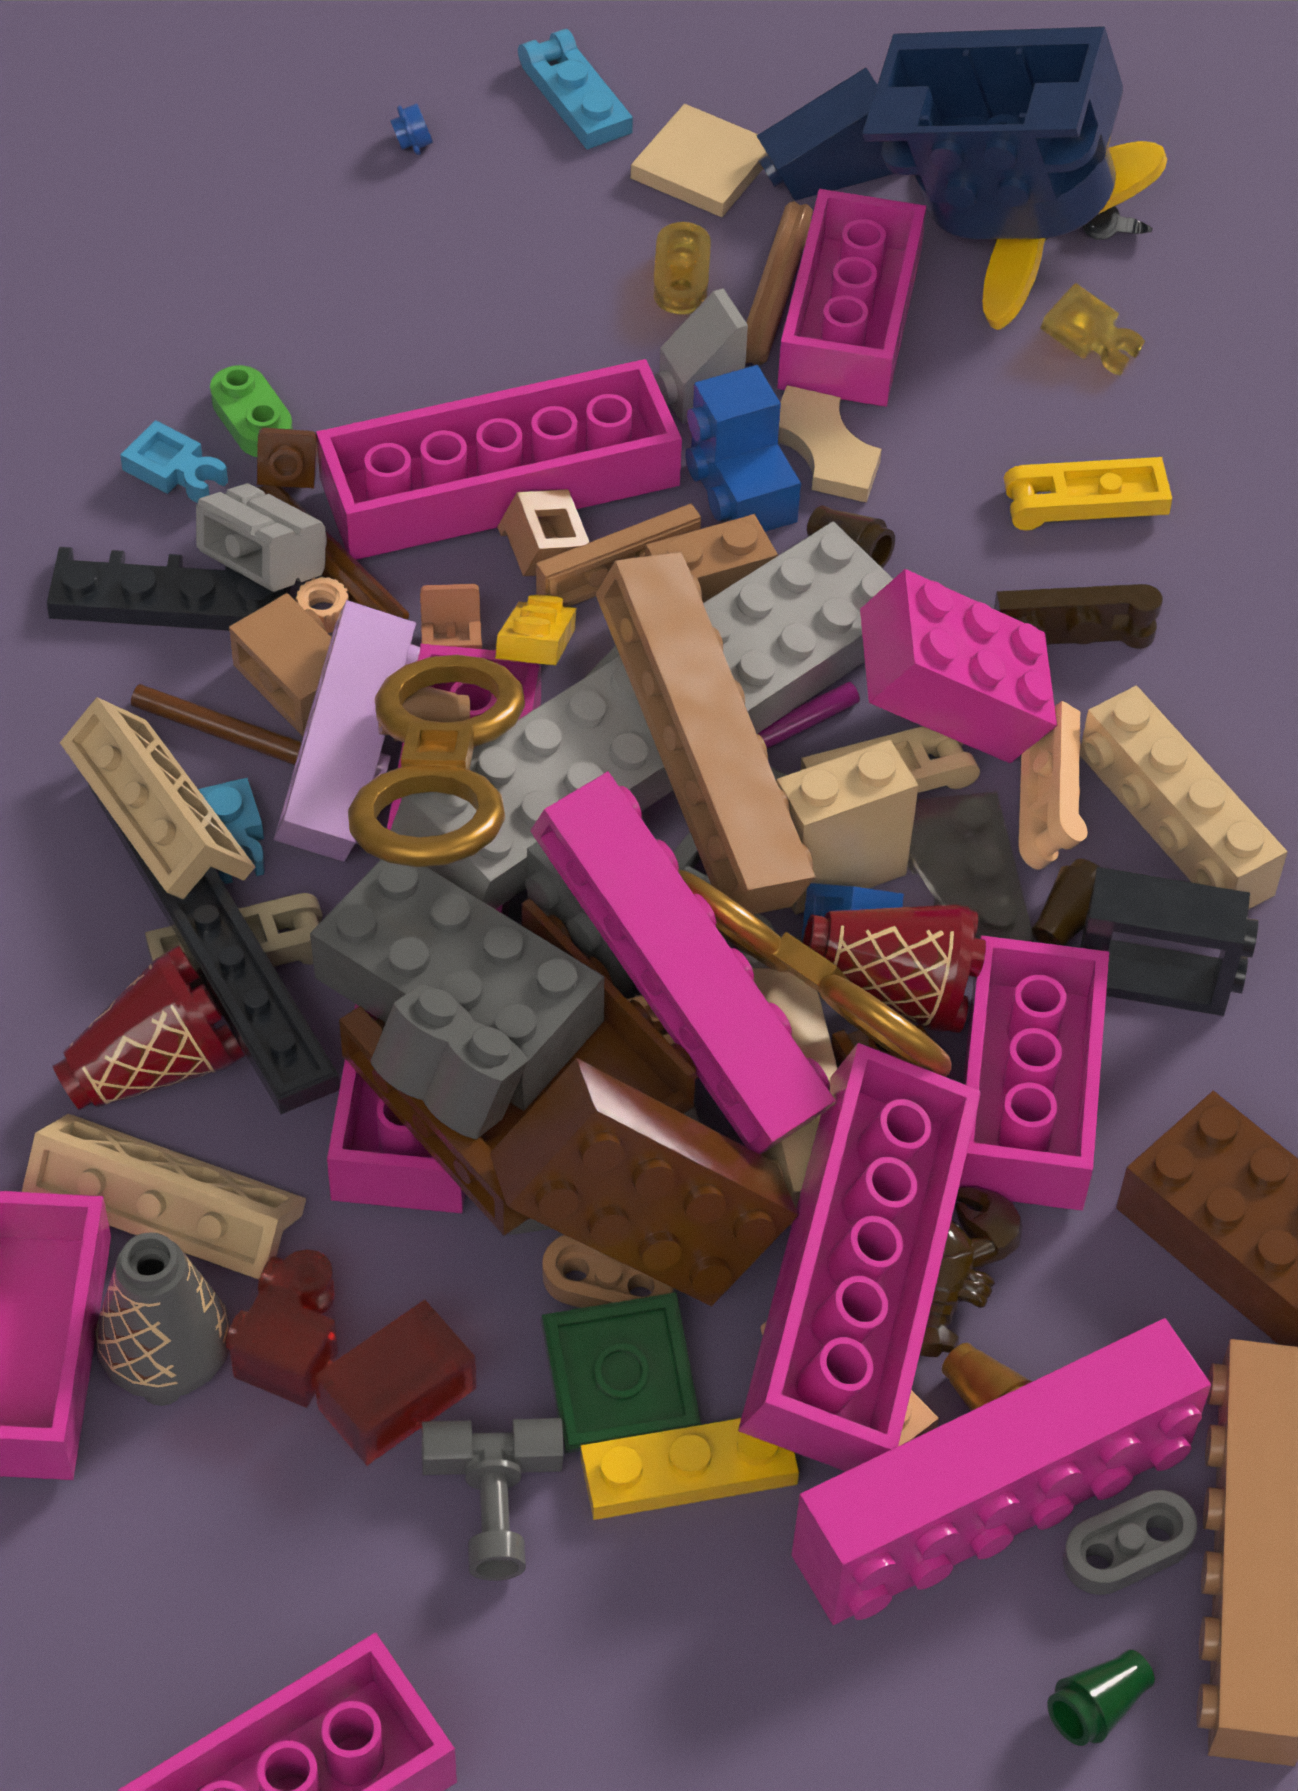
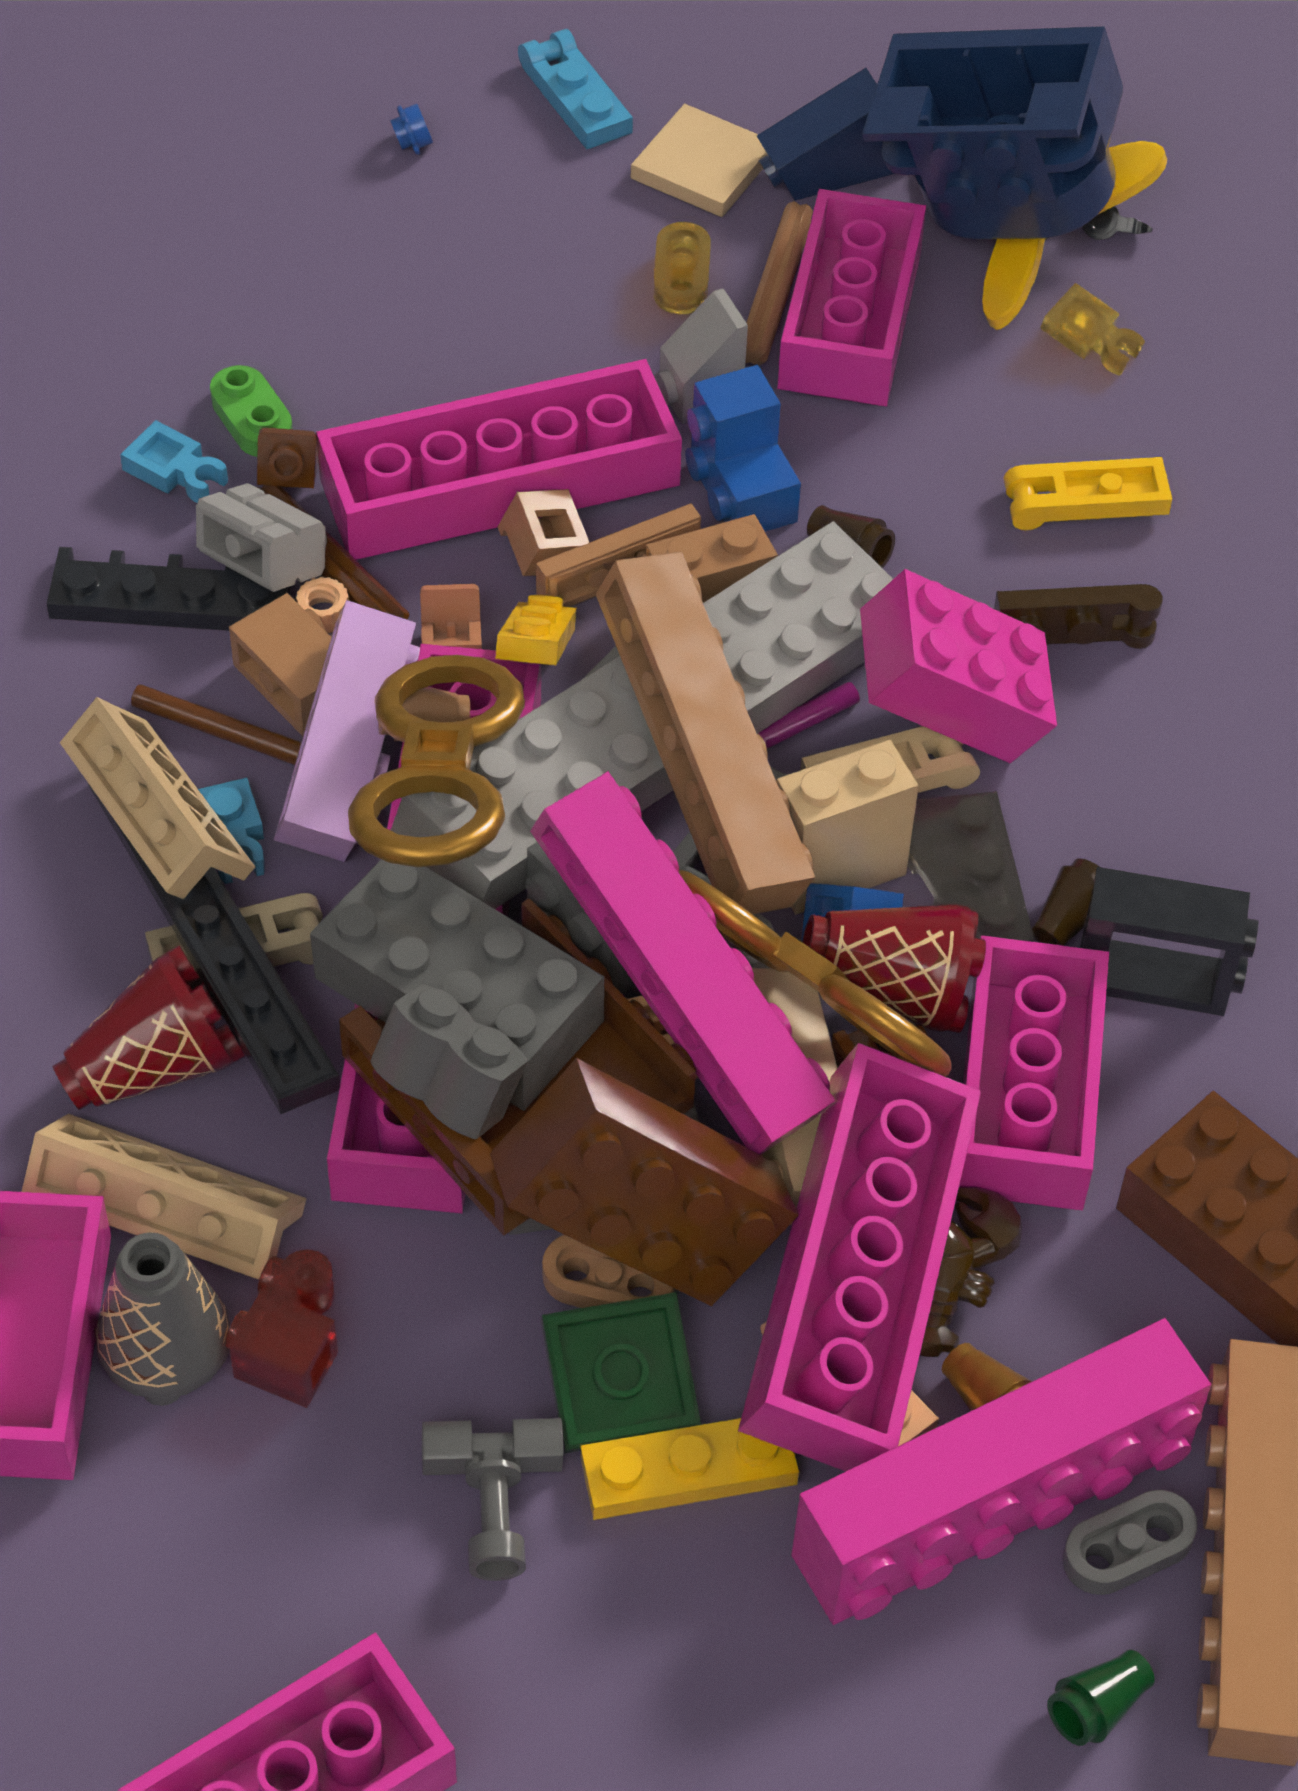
clear red panel [314,1299,476,1466] -> none
tan tile [778,385,882,503] -> none
light nougat plate [1019,701,1088,870] -> none
tan brick [1080,685,1288,910] -> none

